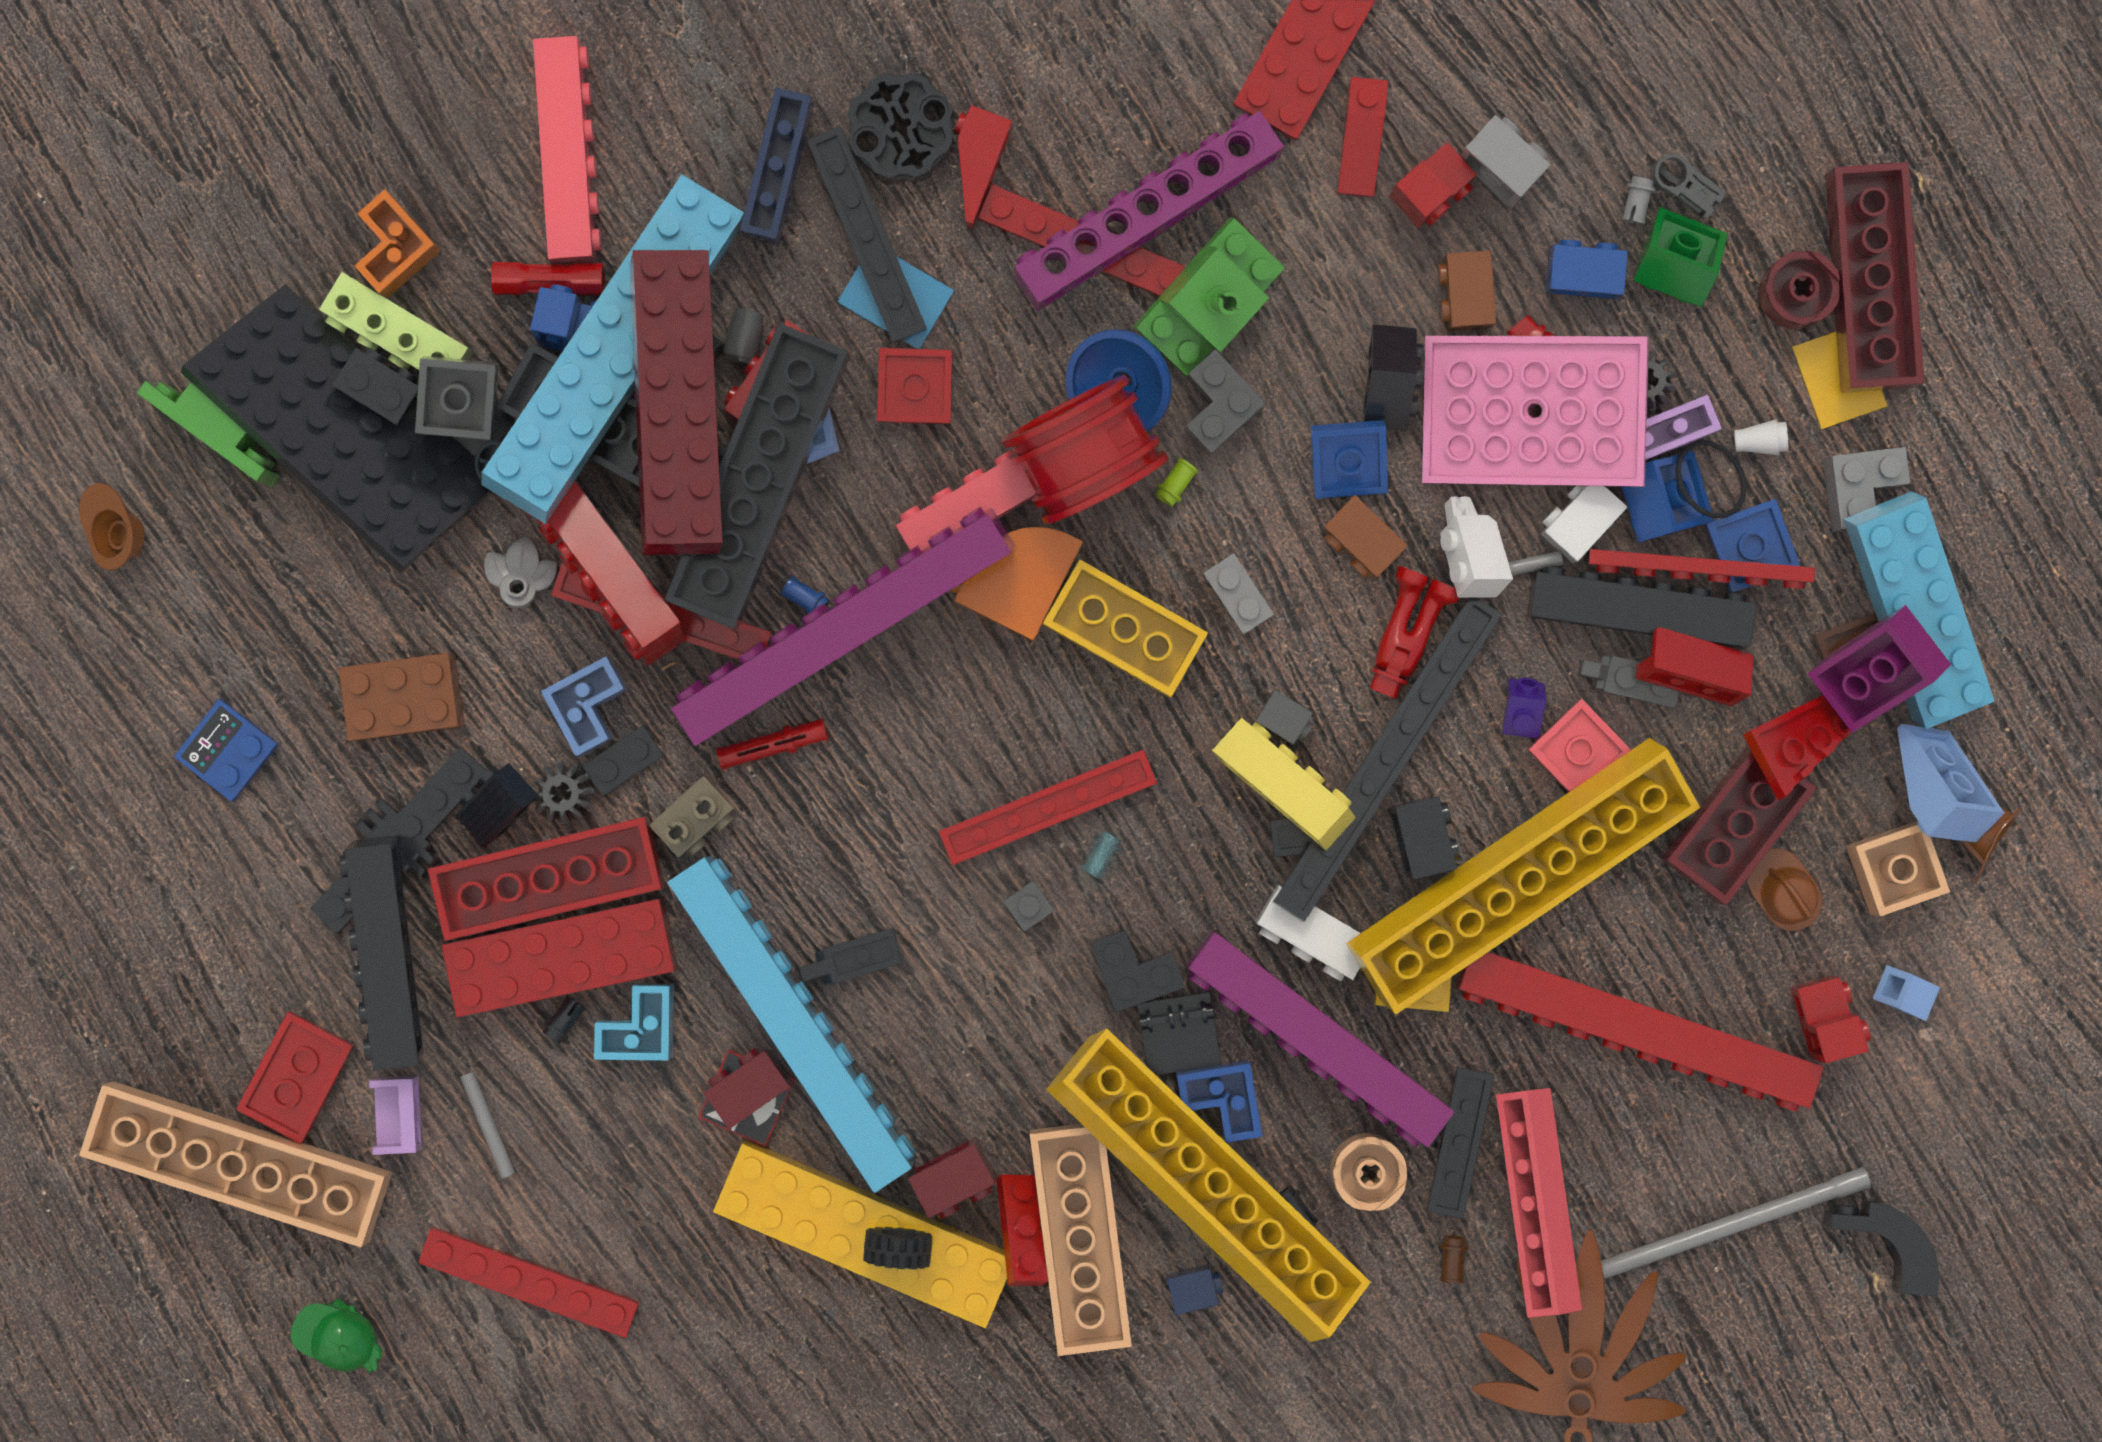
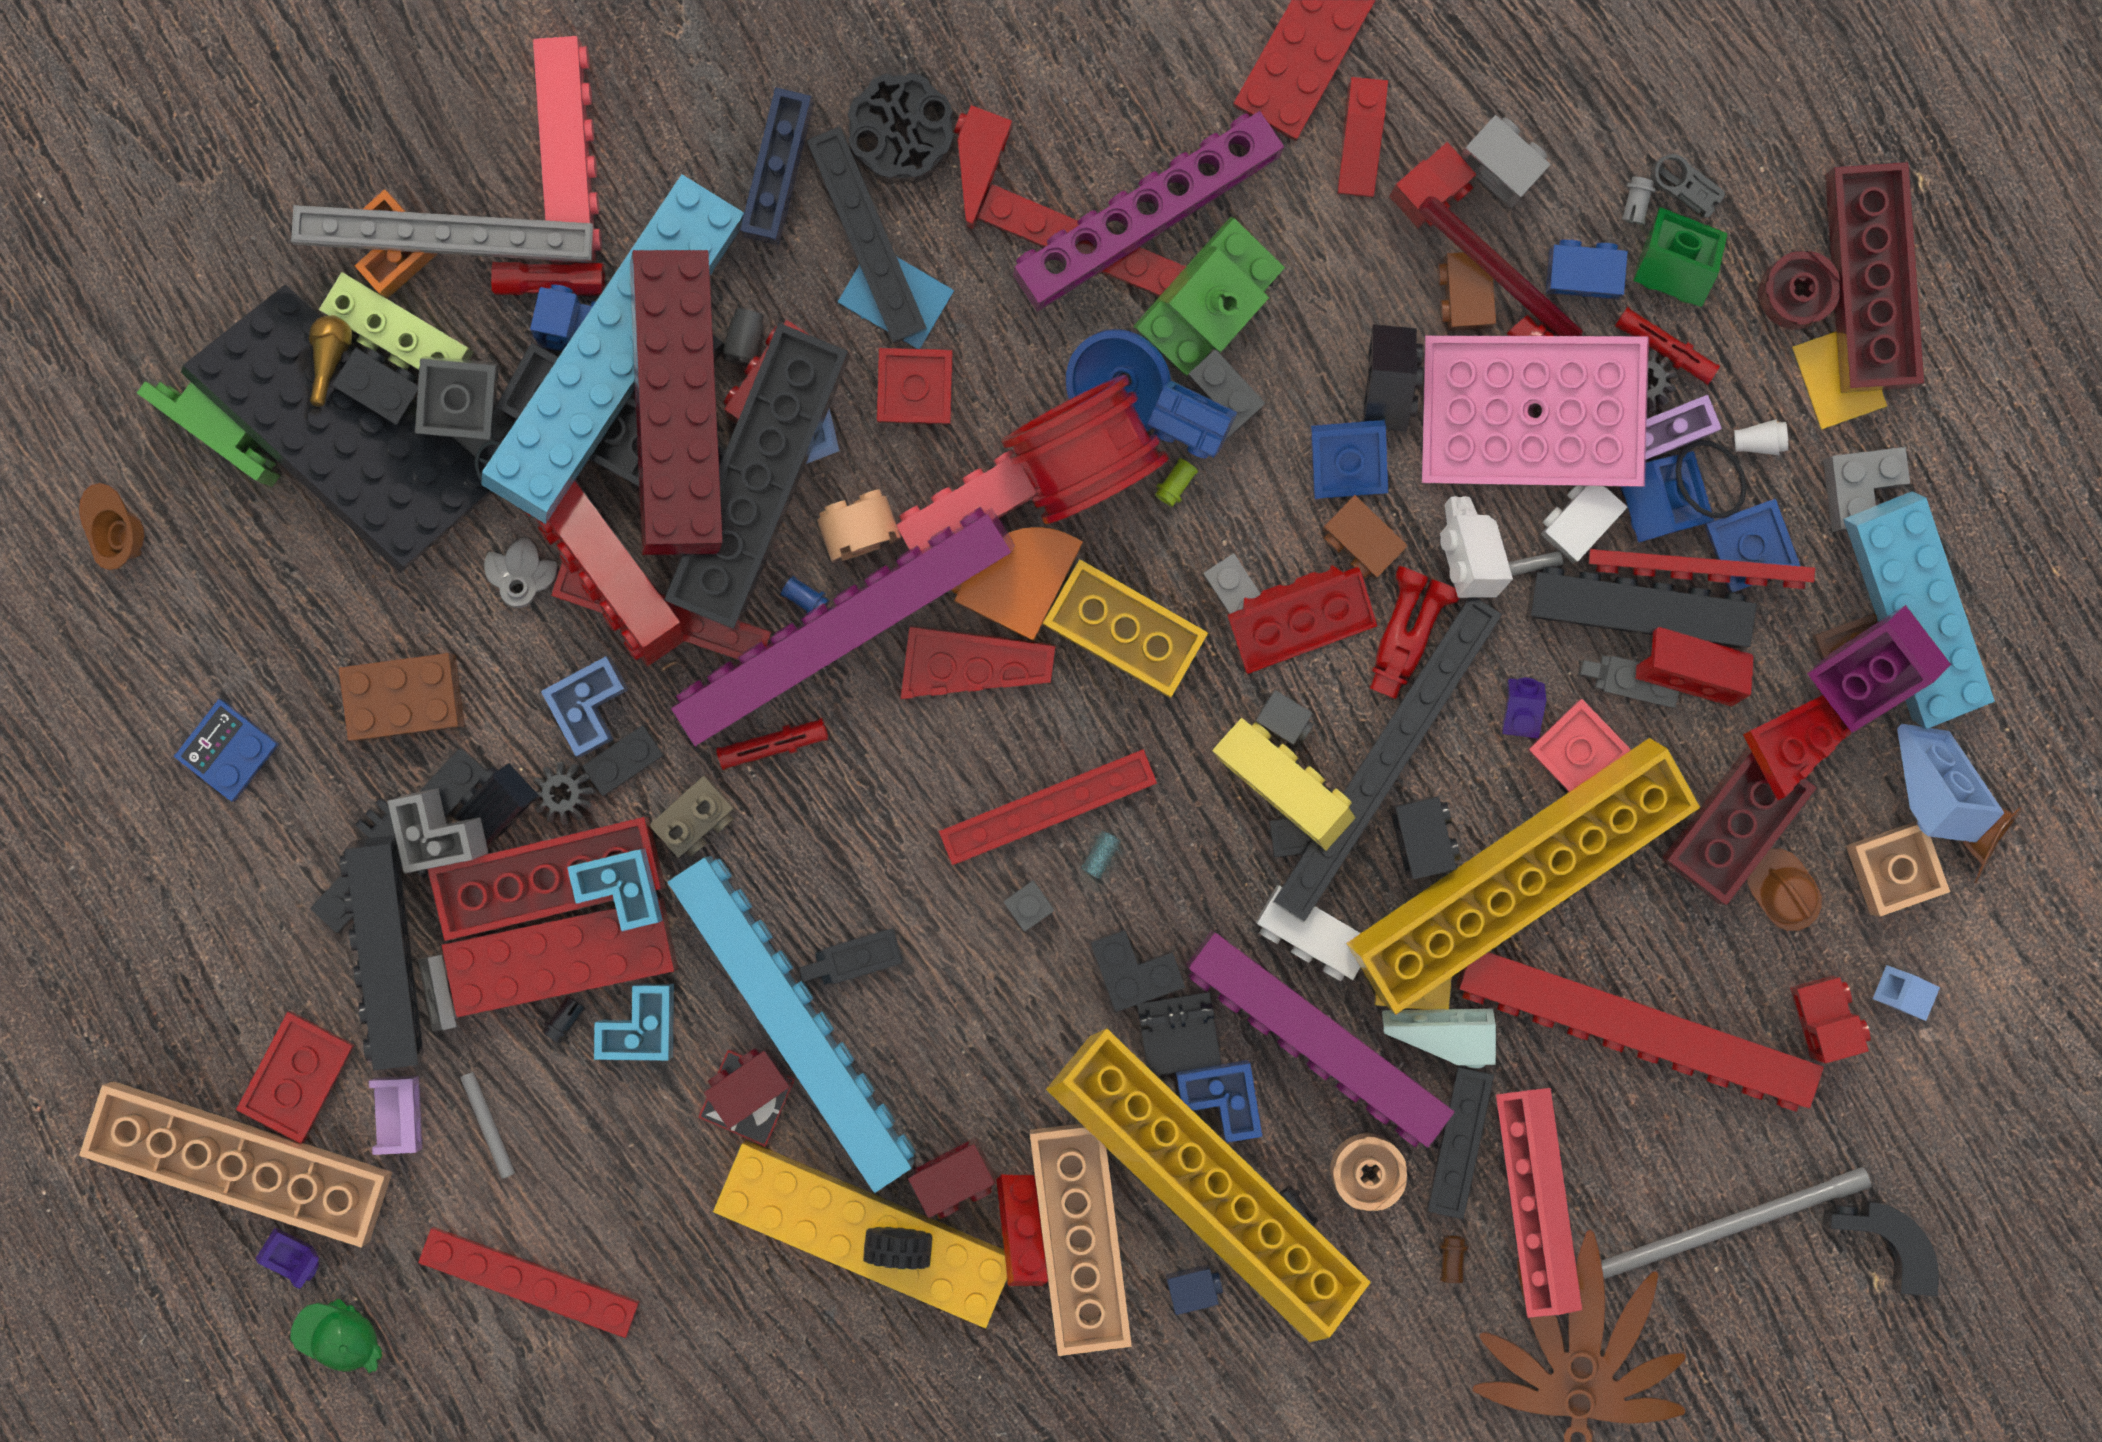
none -> dark purple bracket [255,1227,319,1289]
none -> light grey tile [291,205,594,263]
none -> pearl gold piece [309,315,352,407]
none -> light grey brick [387,788,488,873]
none -> light grey plate [418,955,458,1031]
none -> medium azure brick [567,848,663,931]
none -> light nougat brick [817,489,901,563]
none -> red wing [900,625,1056,699]
none -> blue brick [1147,380,1237,459]
none -> red piece [1227,565,1378,674]
none -> light aqua slope [1382,1008,1496,1068]
none -> dark red axle [1419,196,1583,336]
none -> red pin [1614,306,1721,385]

